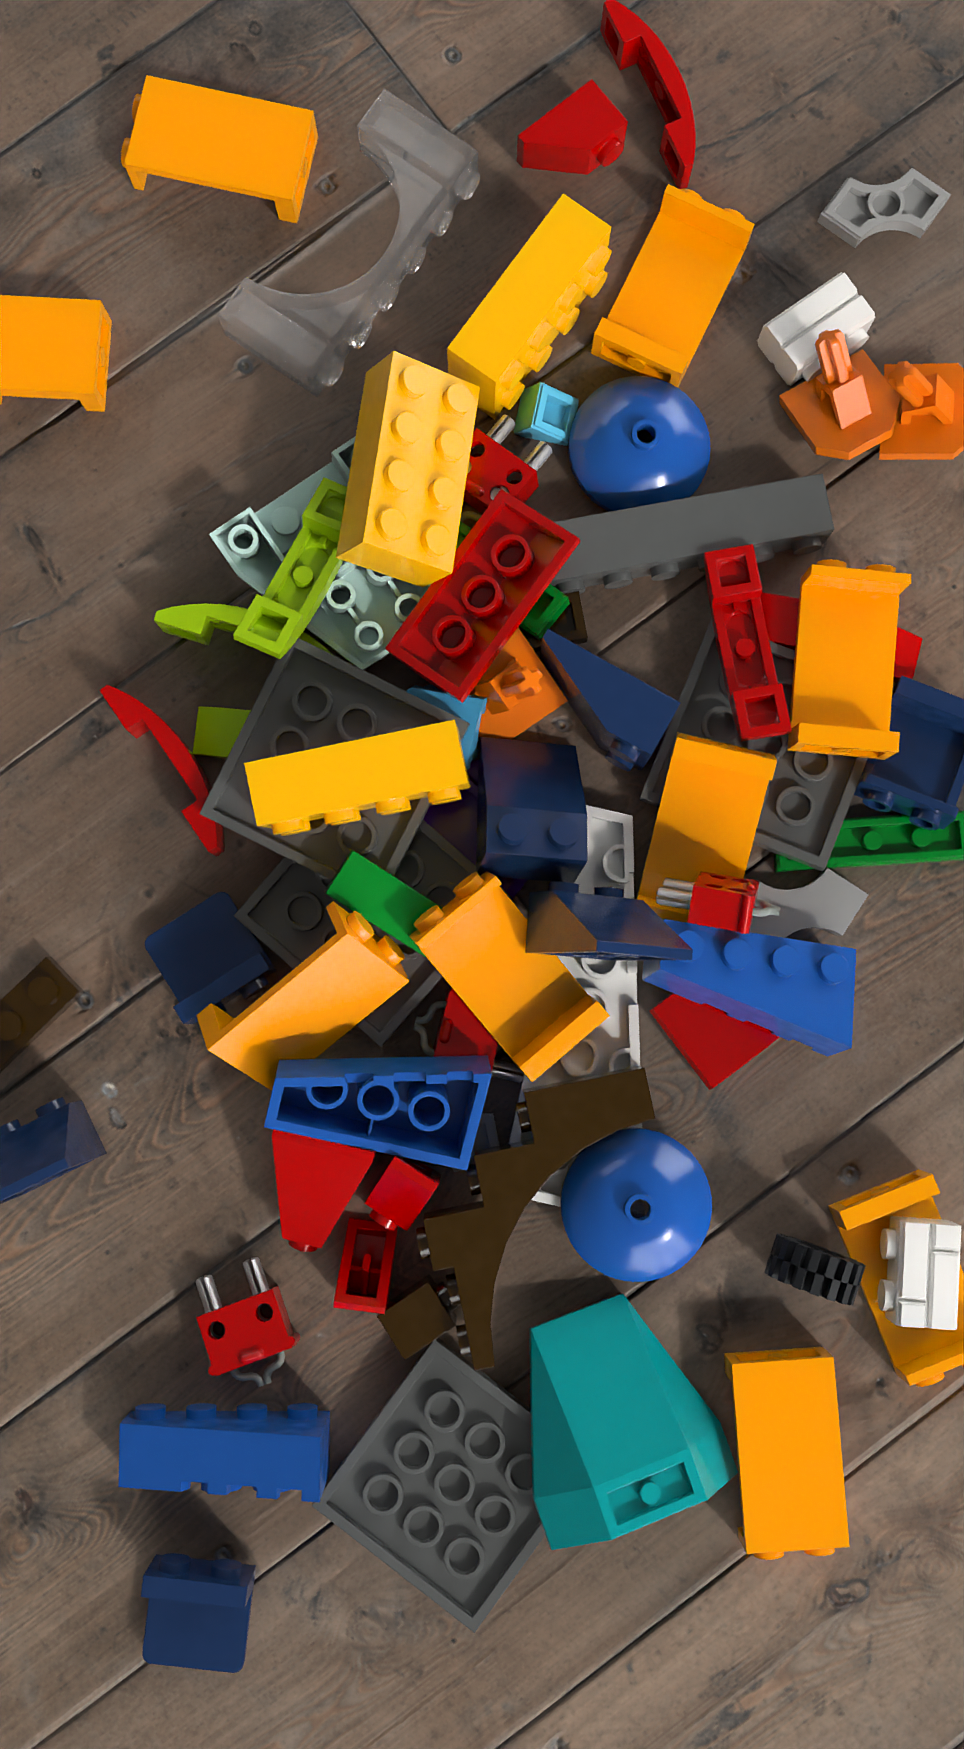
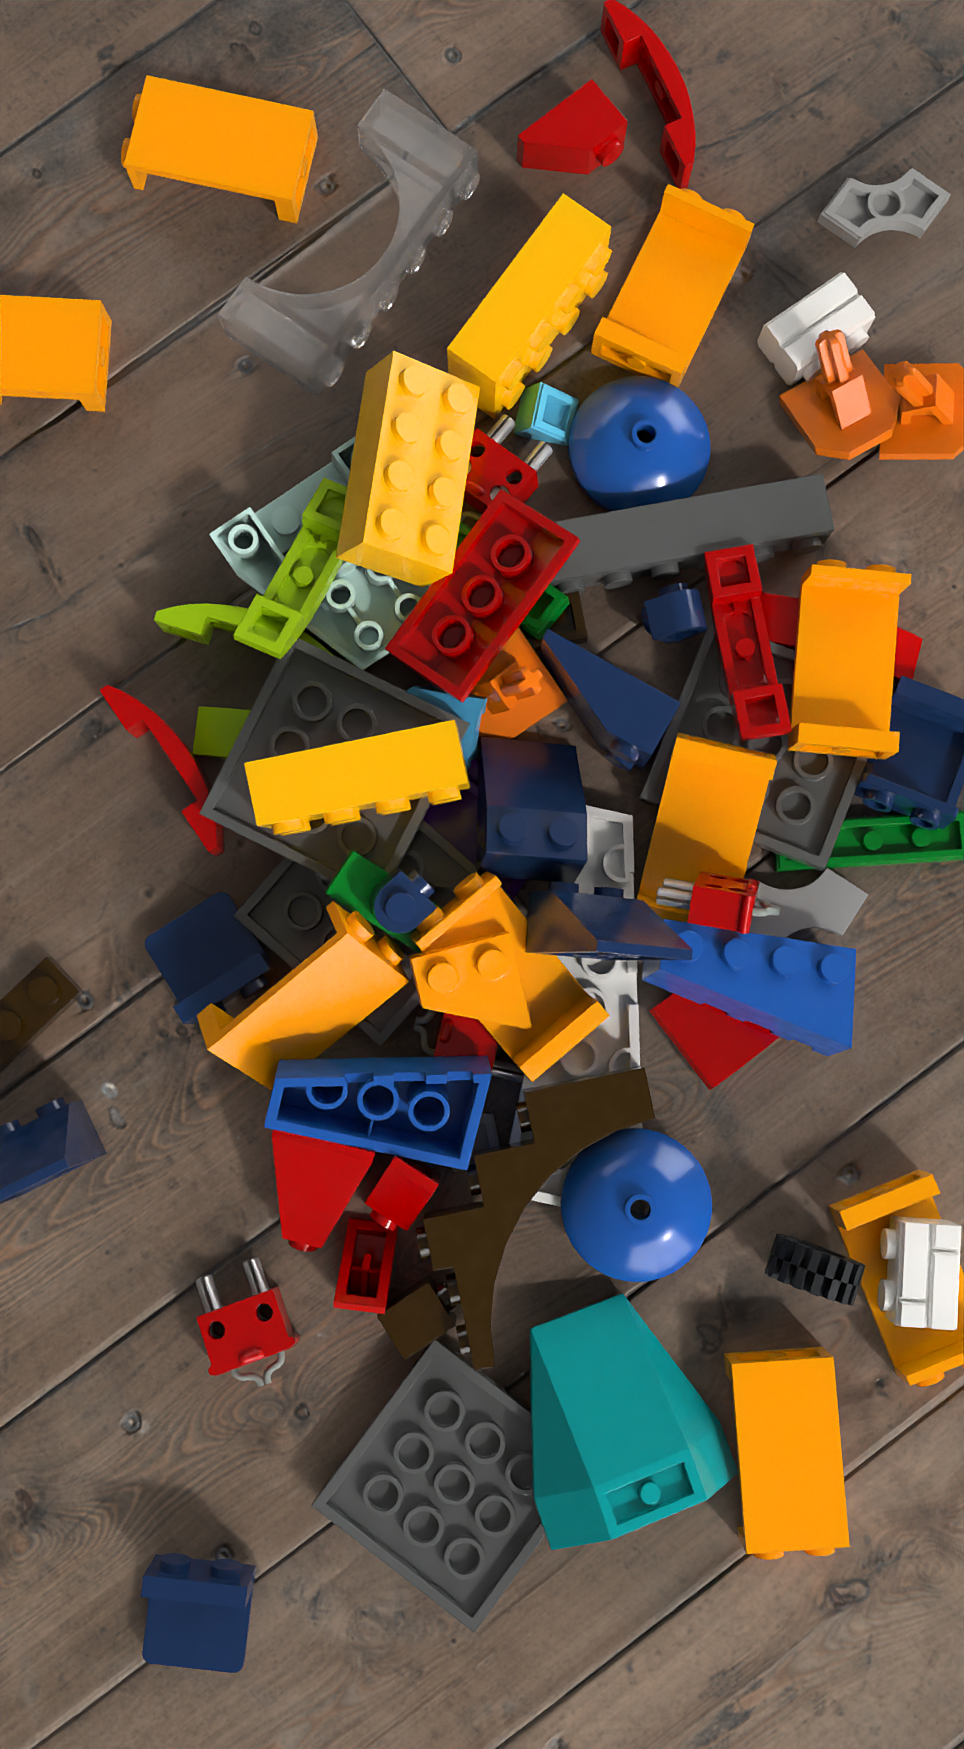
blue wedge [118,1403,330,1503] -> none
none -> dark blue plate [369,867,437,933]
none -> light orange wing [408,930,532,1029]
none -> dark blue plate [641,583,708,644]

